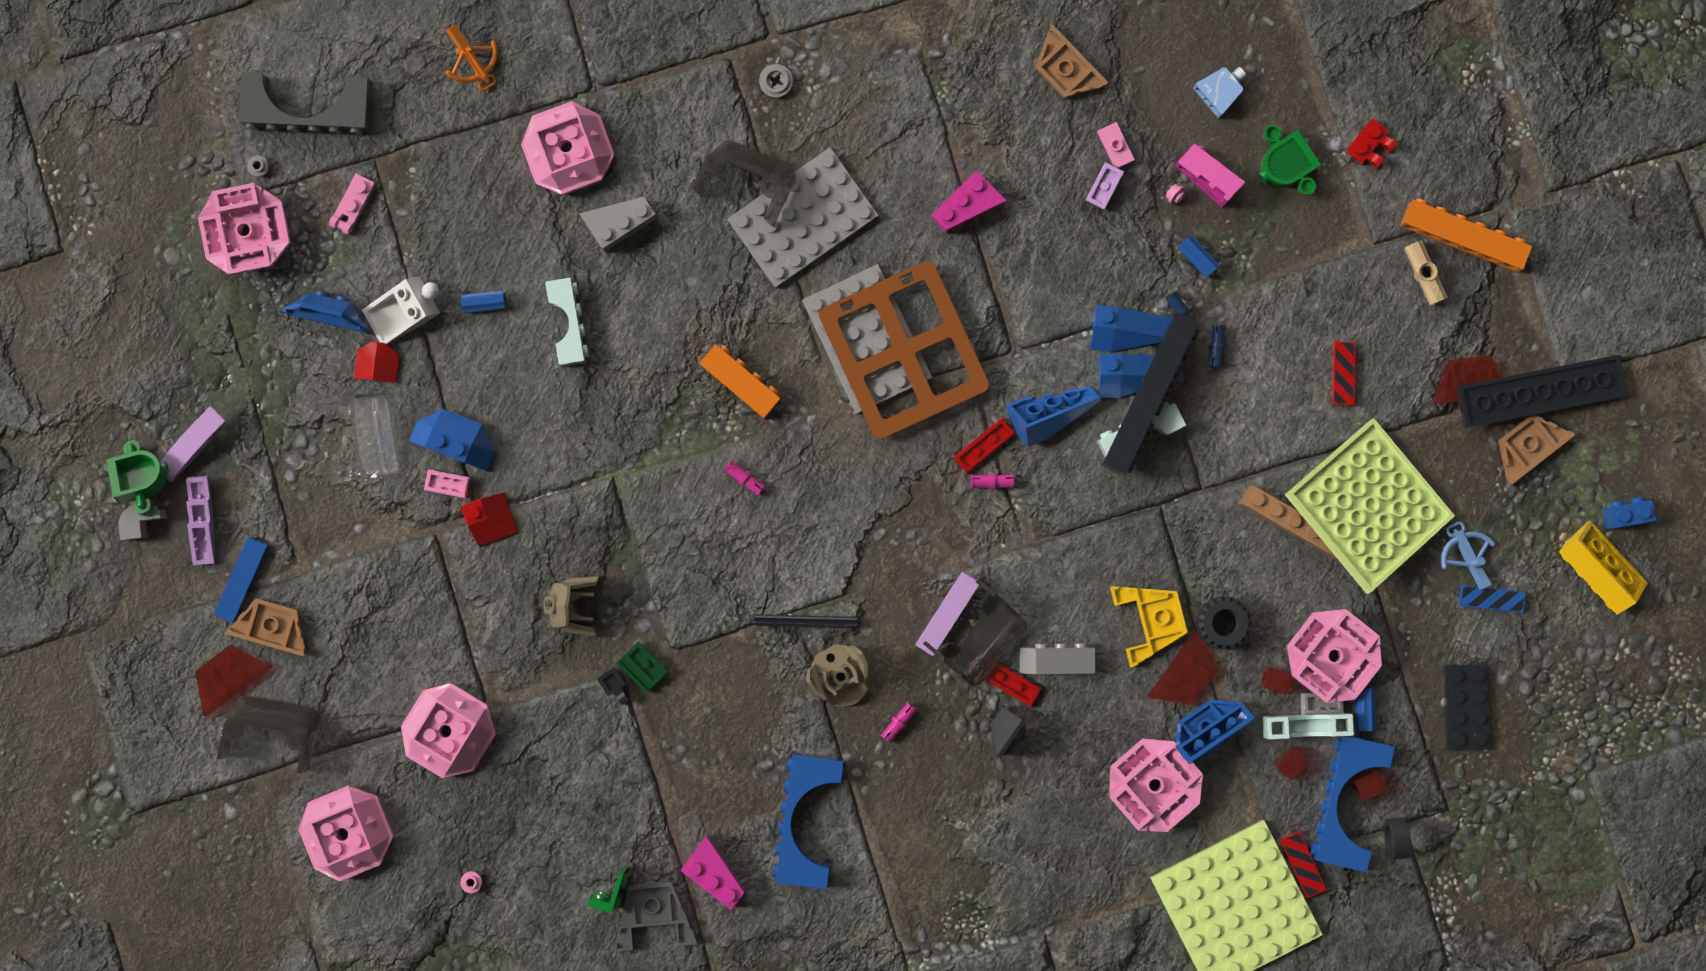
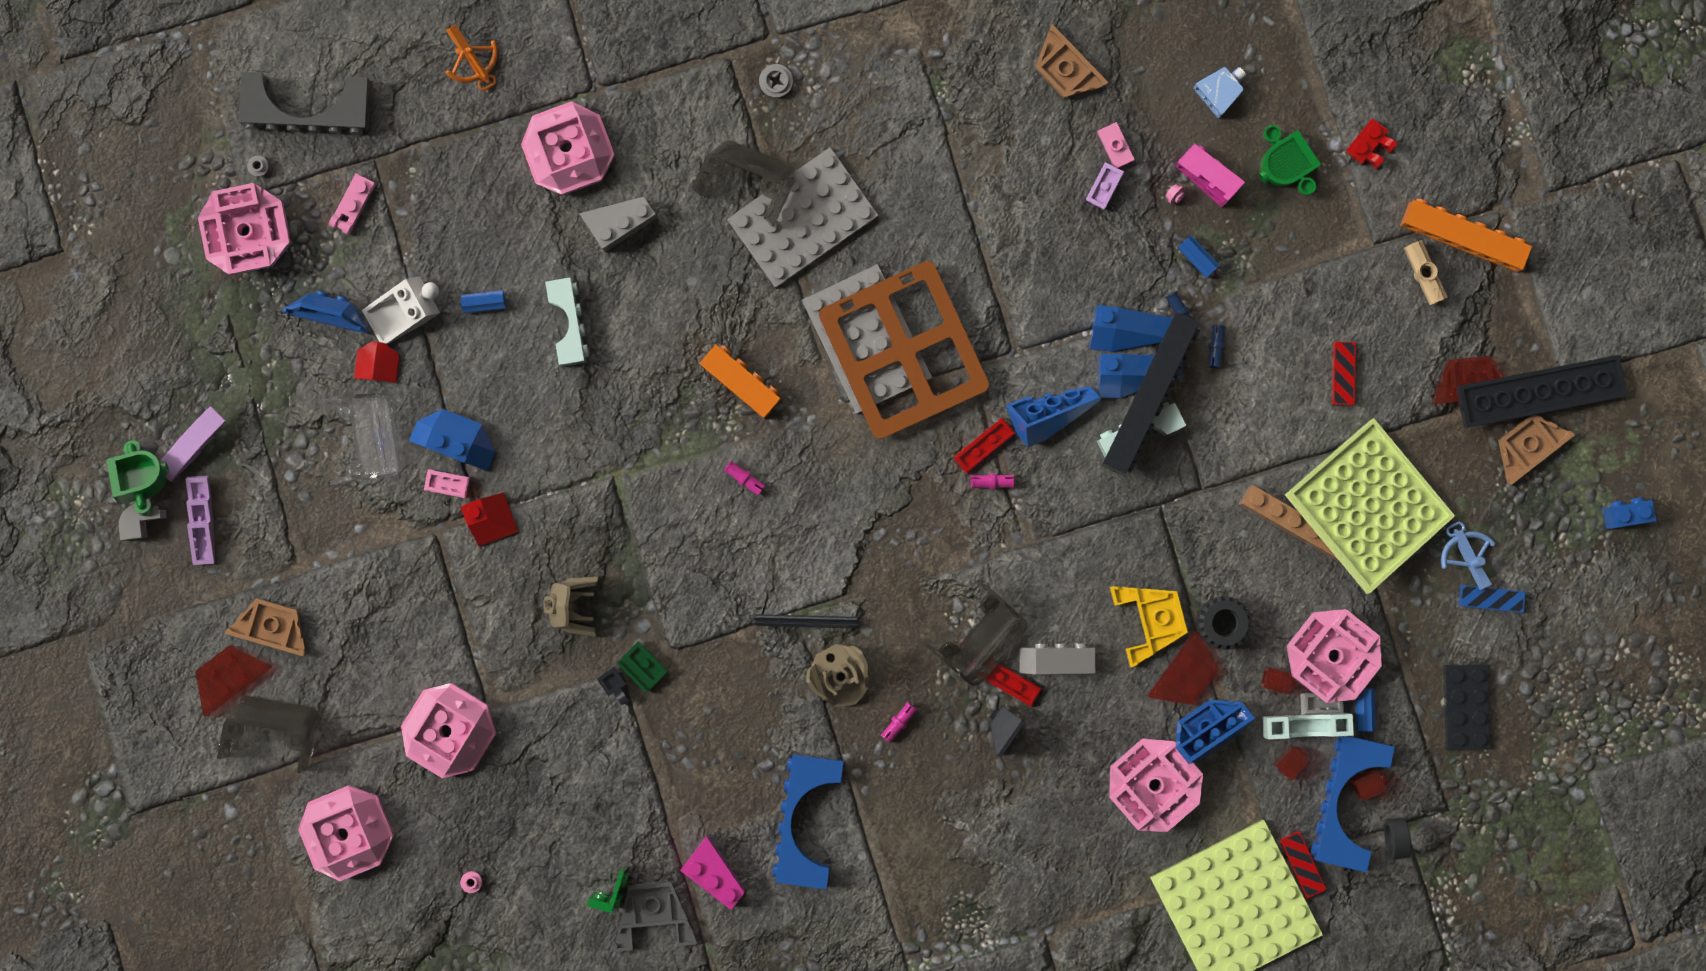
blue tile [213,537,269,623] -> none
lavender slope [915,571,980,656] -> none
dark pink wedge [931,171,1006,234] -> none
yellow slope [1559,520,1648,615] -> none

